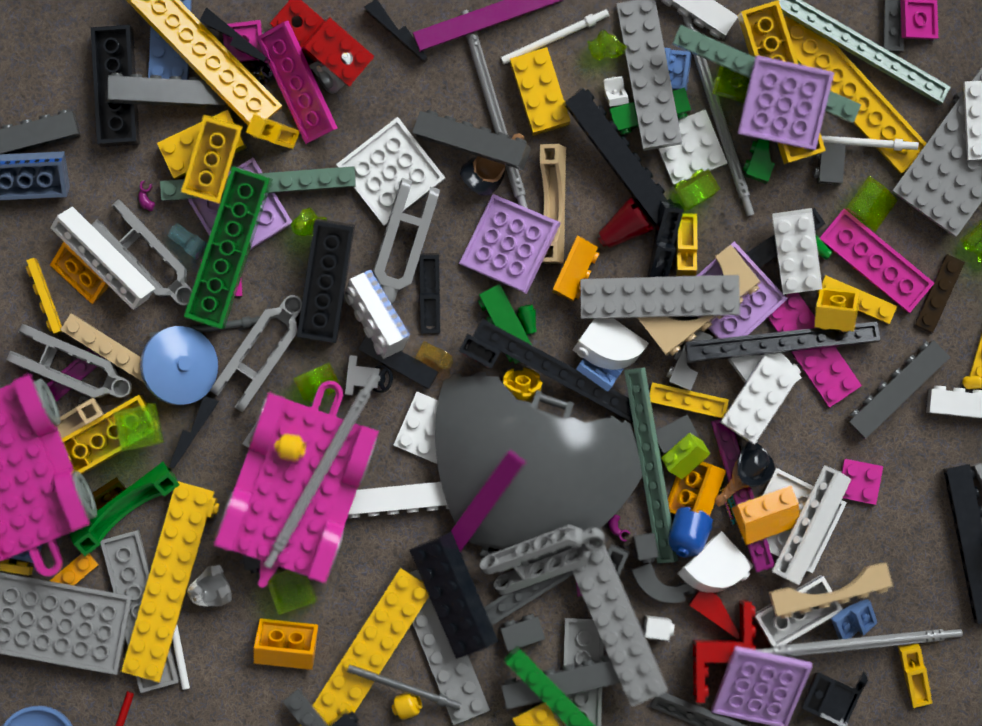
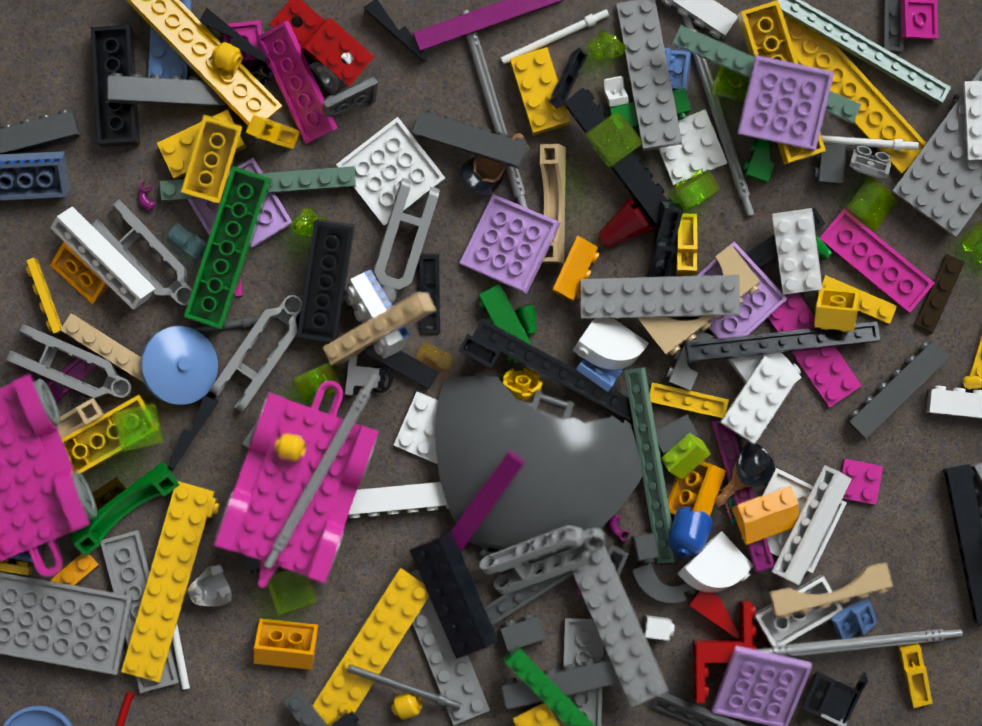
none -> yellow head [212,42,243,71]
none -> dark grey wing [322,77,378,117]
none -> tan arch [323,293,436,365]
none -> black piece [548,48,588,109]
none -> clear neon green slope [585,111,643,167]
none -> light grey slope [849,146,891,178]

